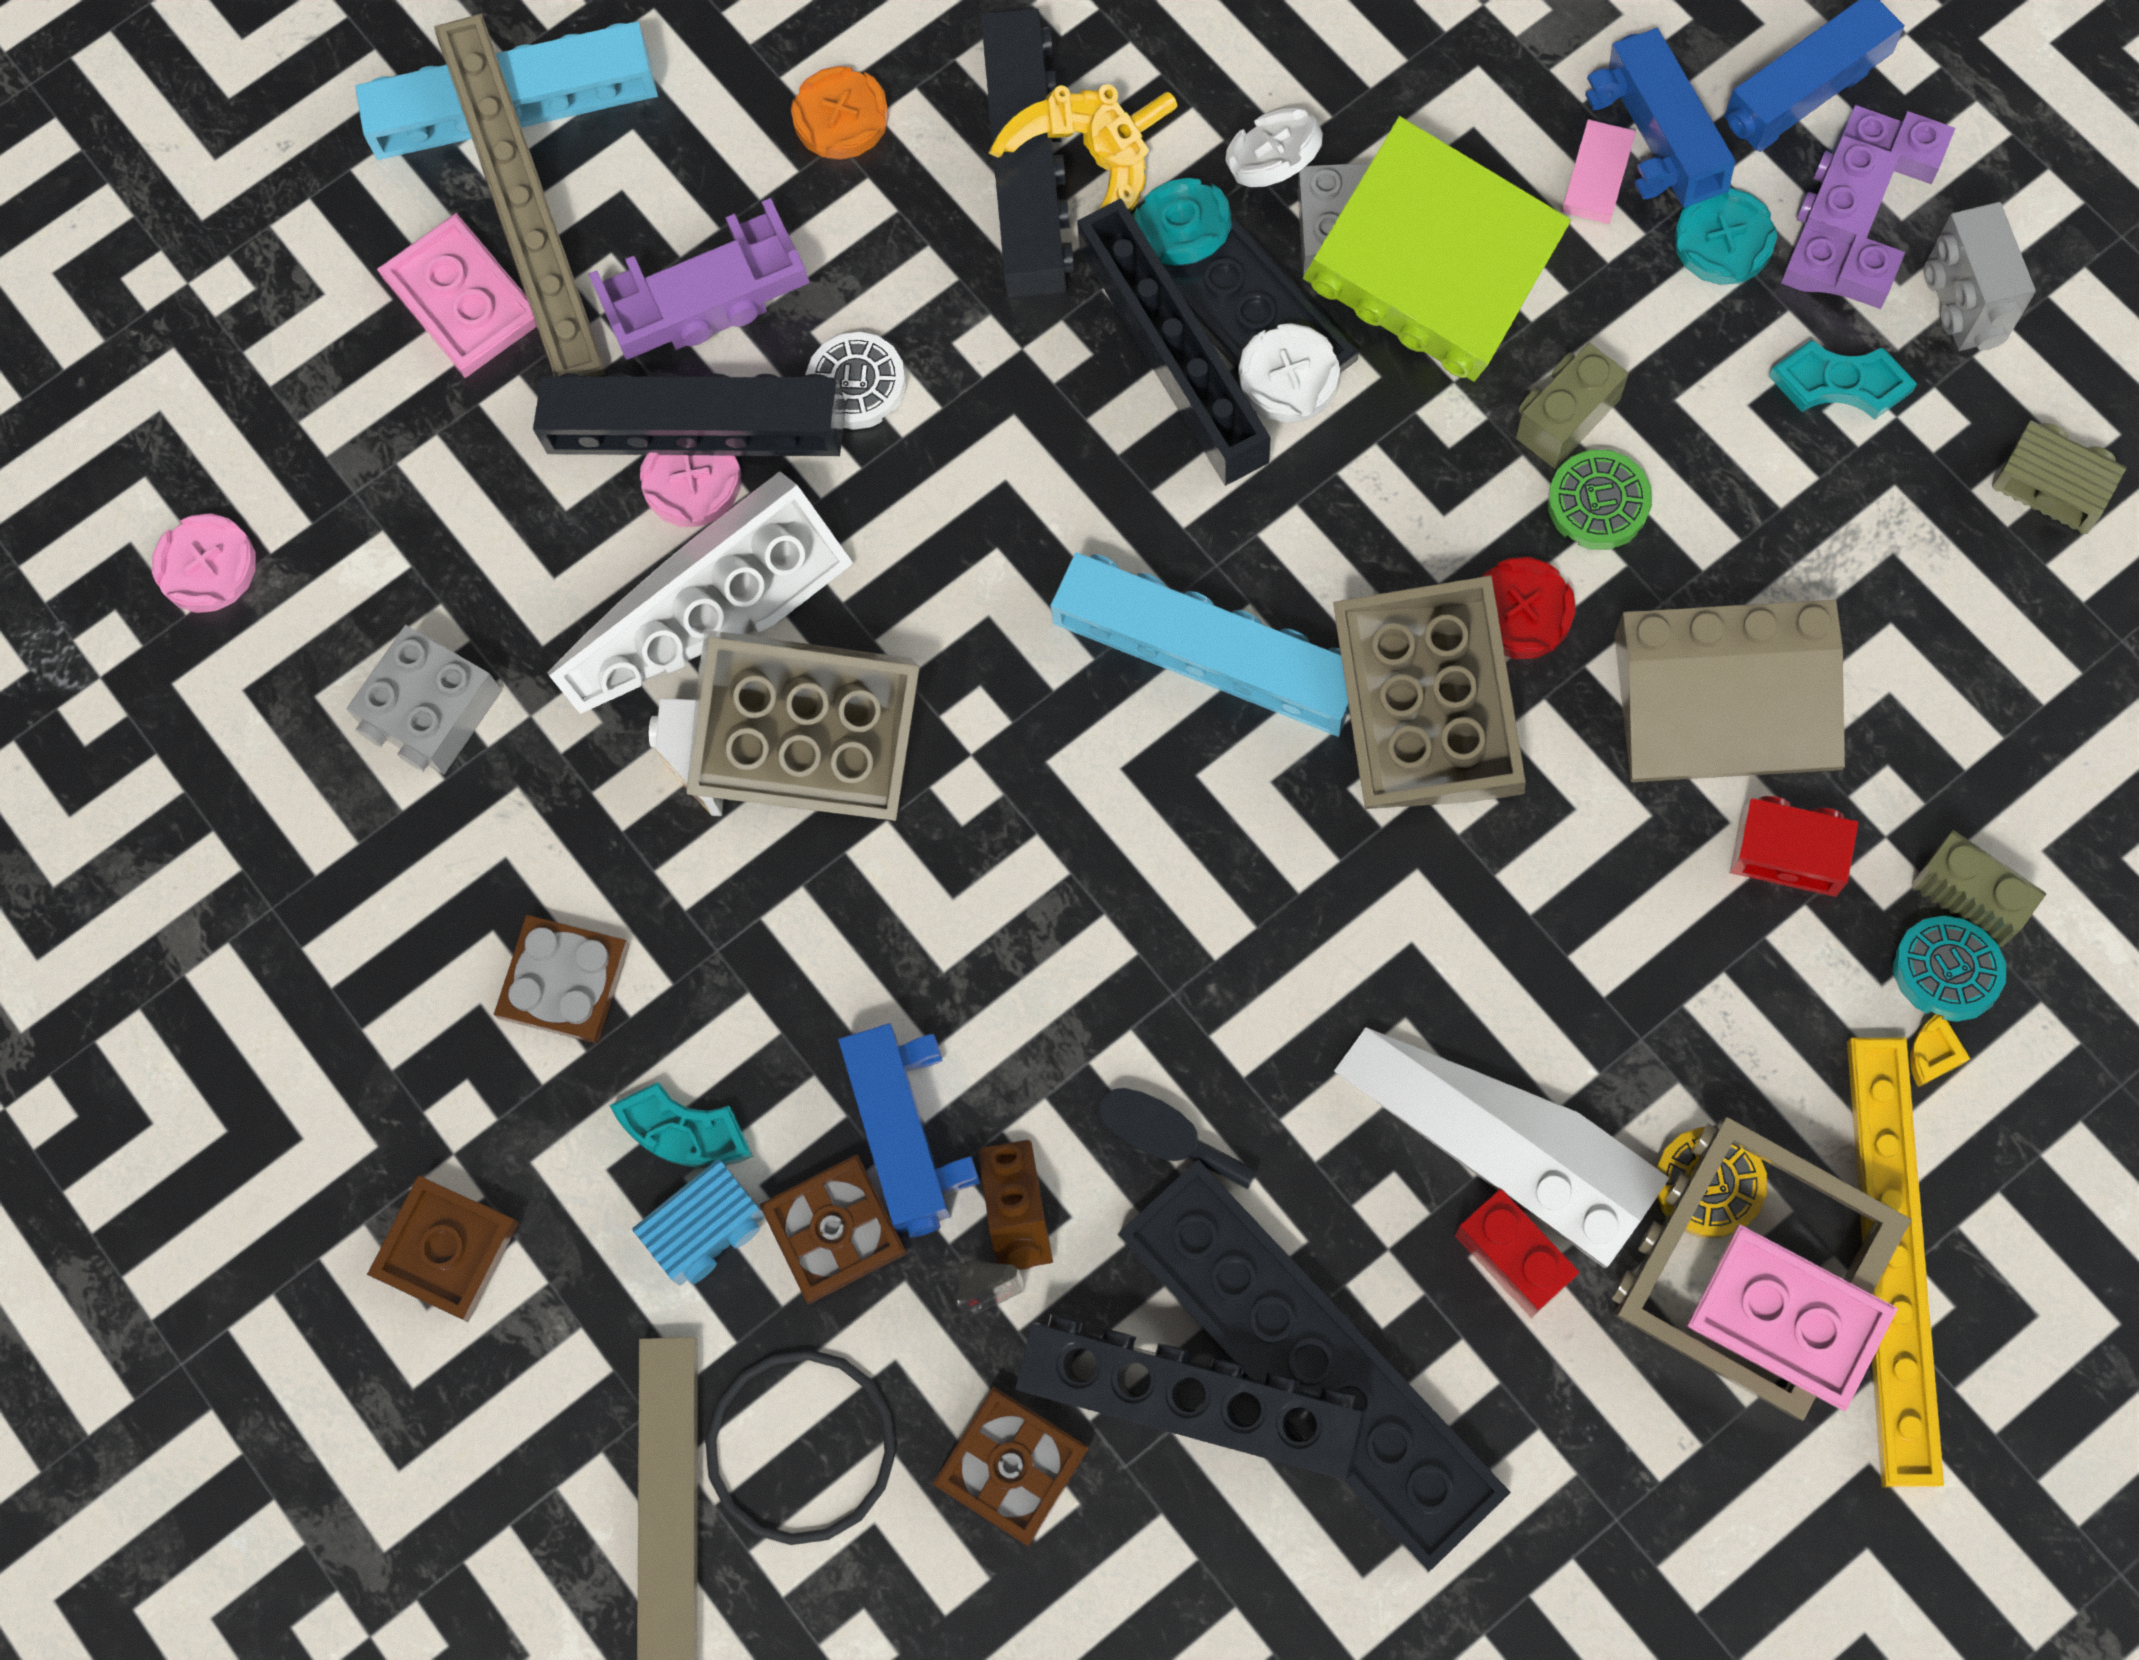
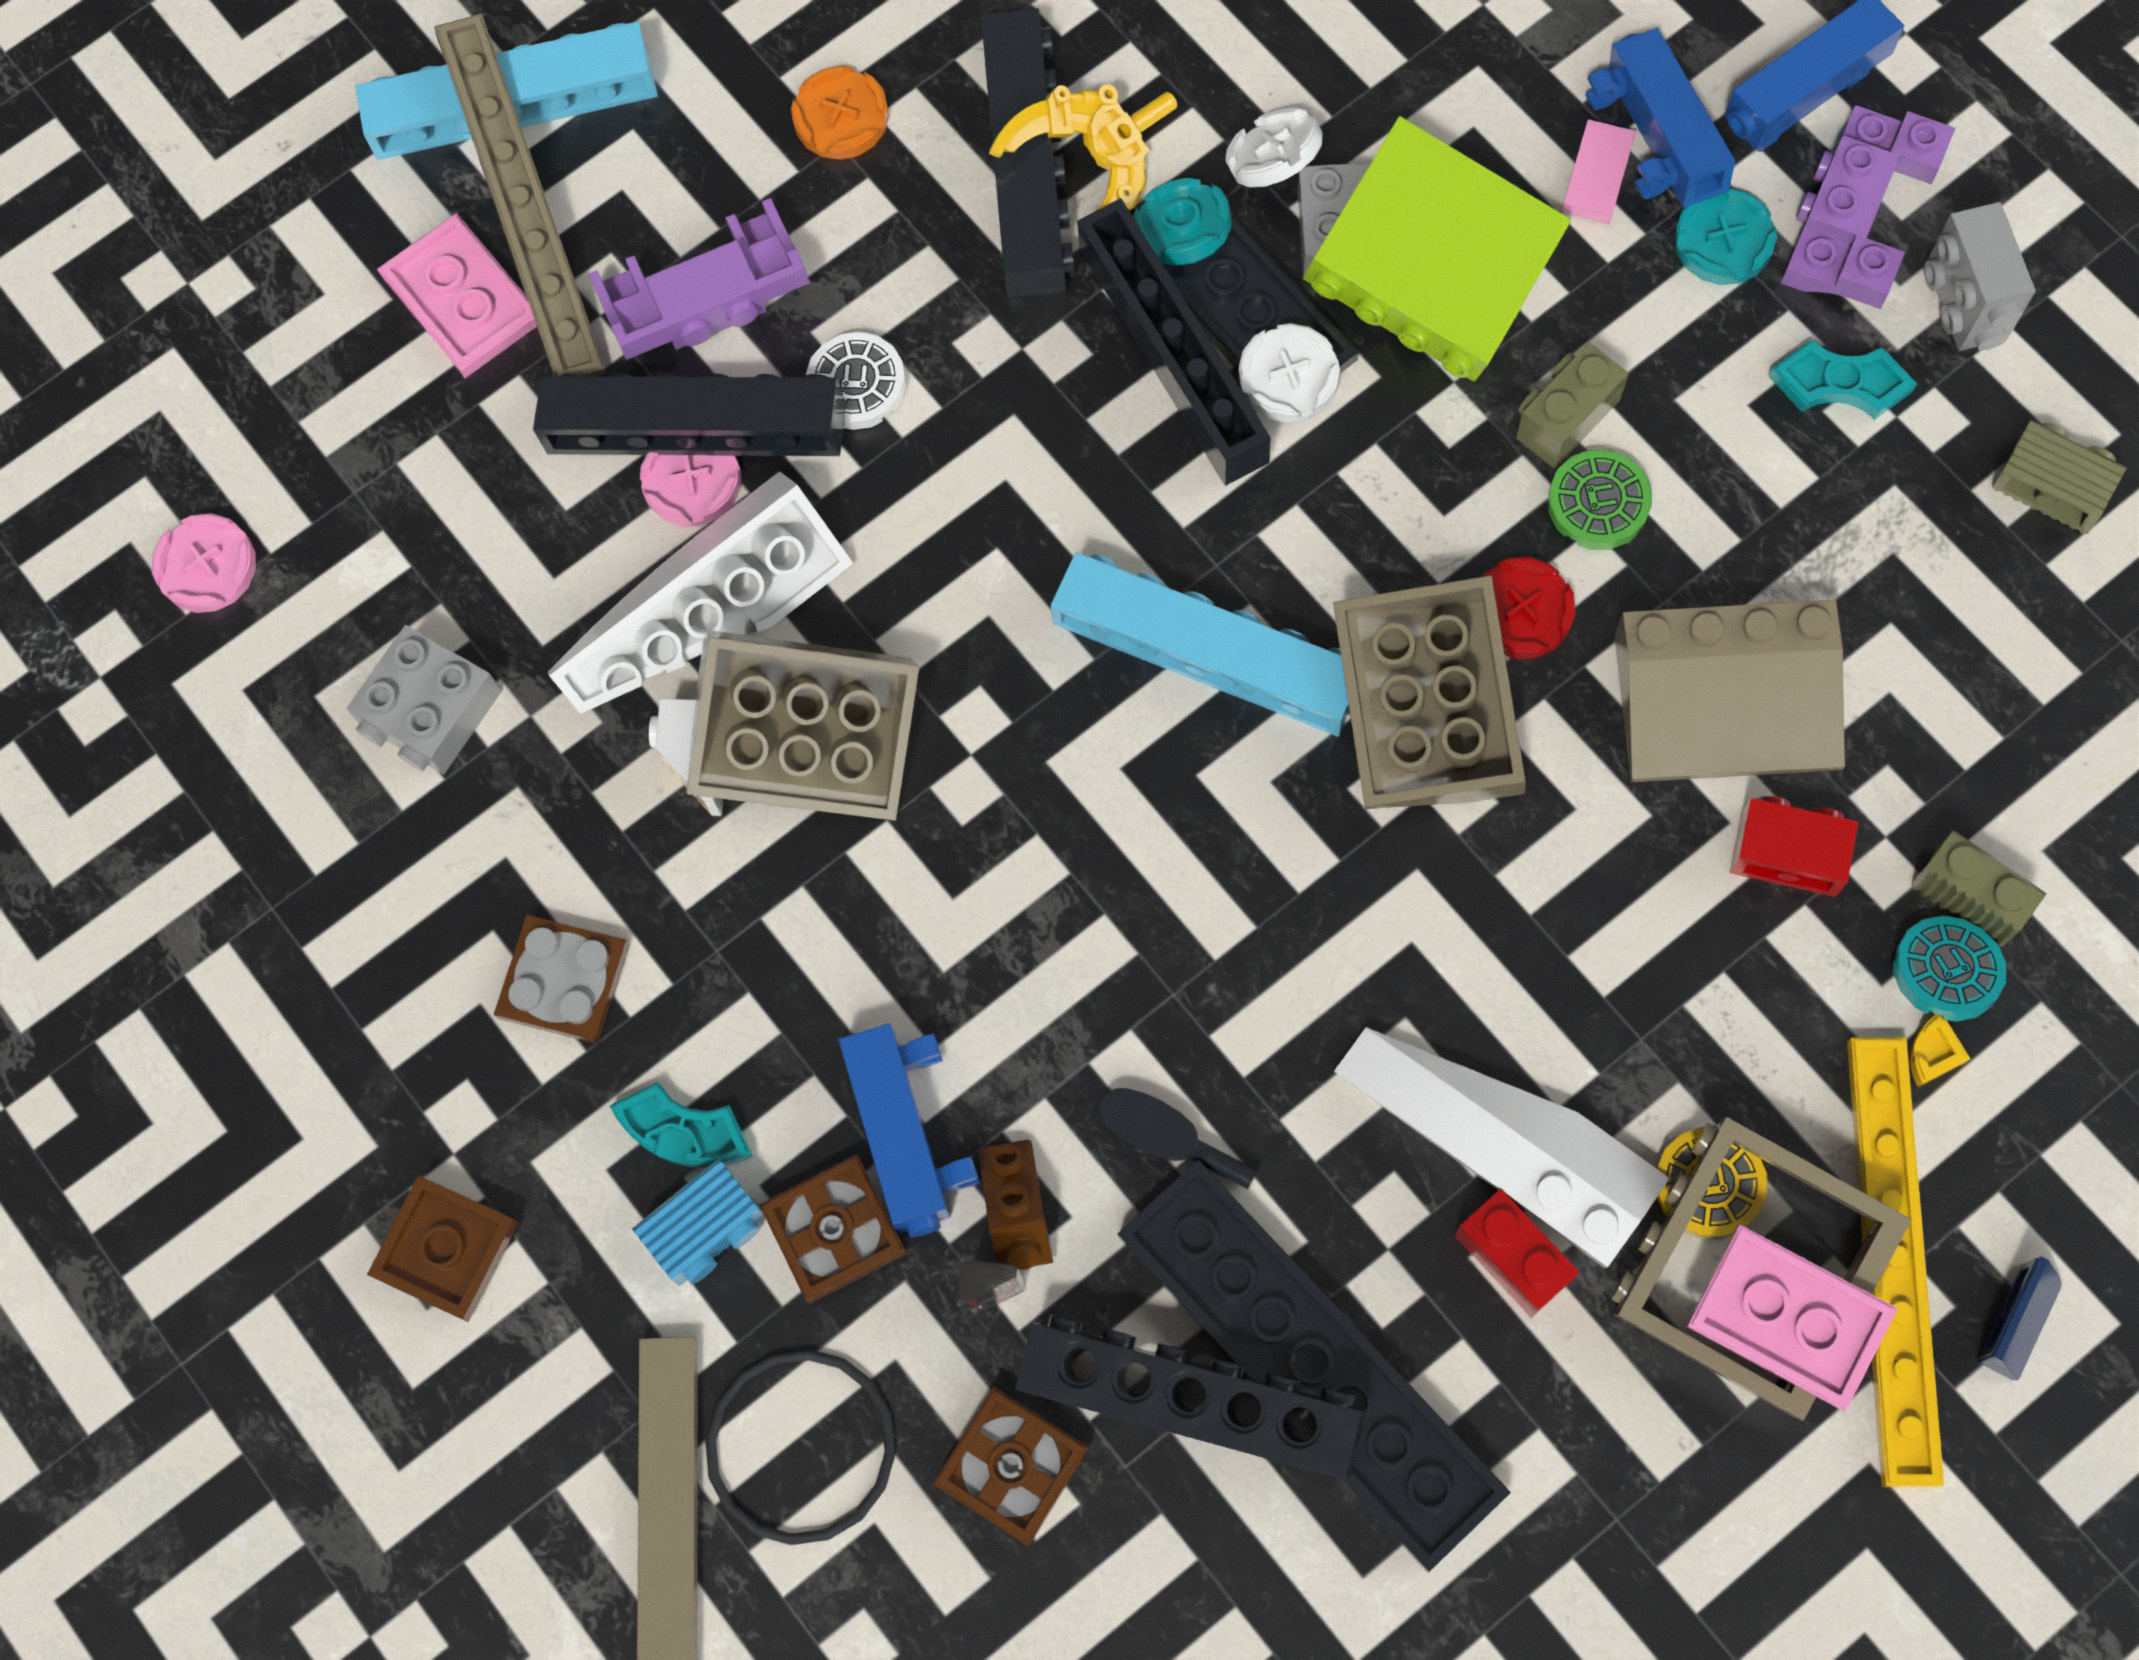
none -> dark blue slope [1978,1256,2062,1381]

